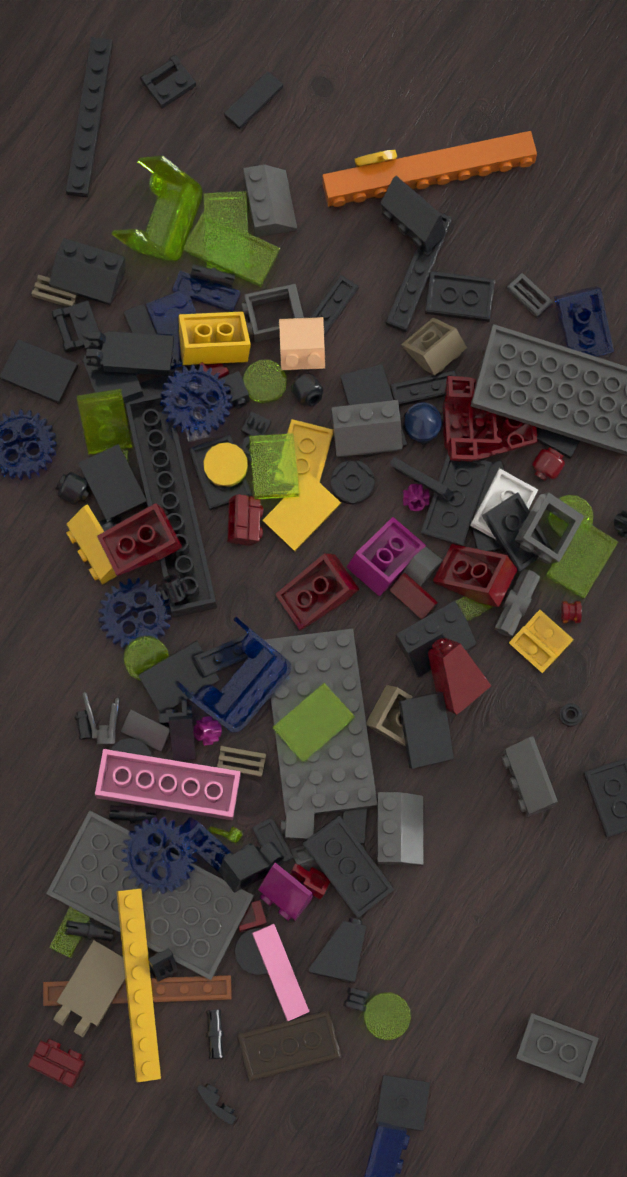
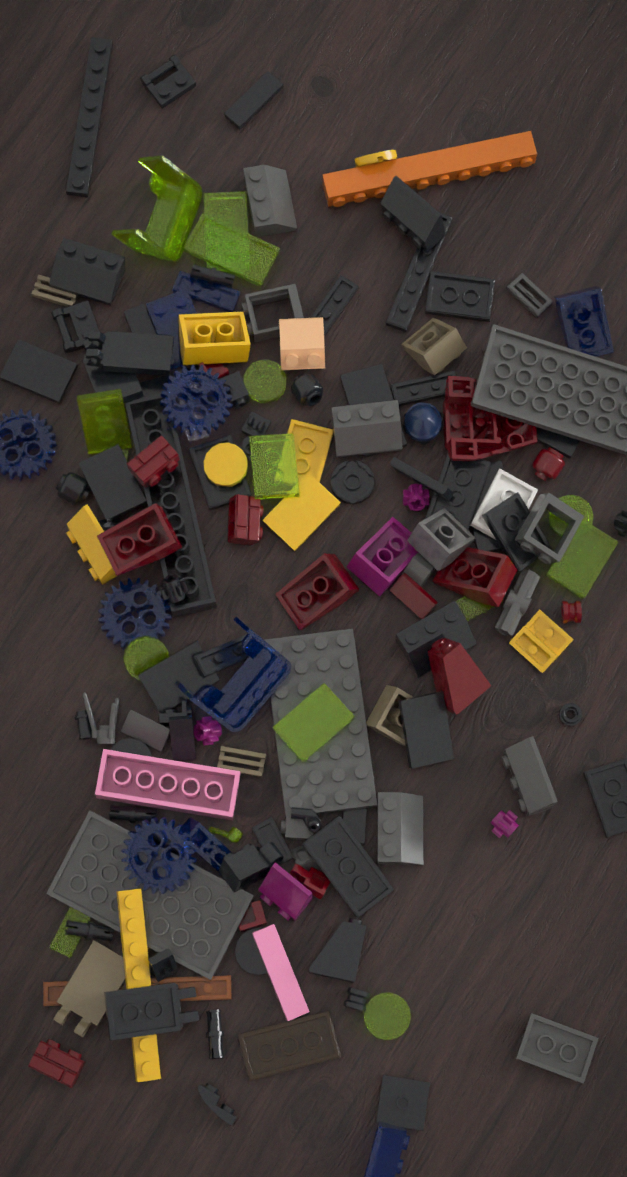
none -> black tile [104,982,199,1041]
none -> dark red brick [127,435,180,488]
none -> black arm [291,807,322,832]
none -> flat silver slope [407,508,476,571]
none -> magenta gear [491,810,519,838]

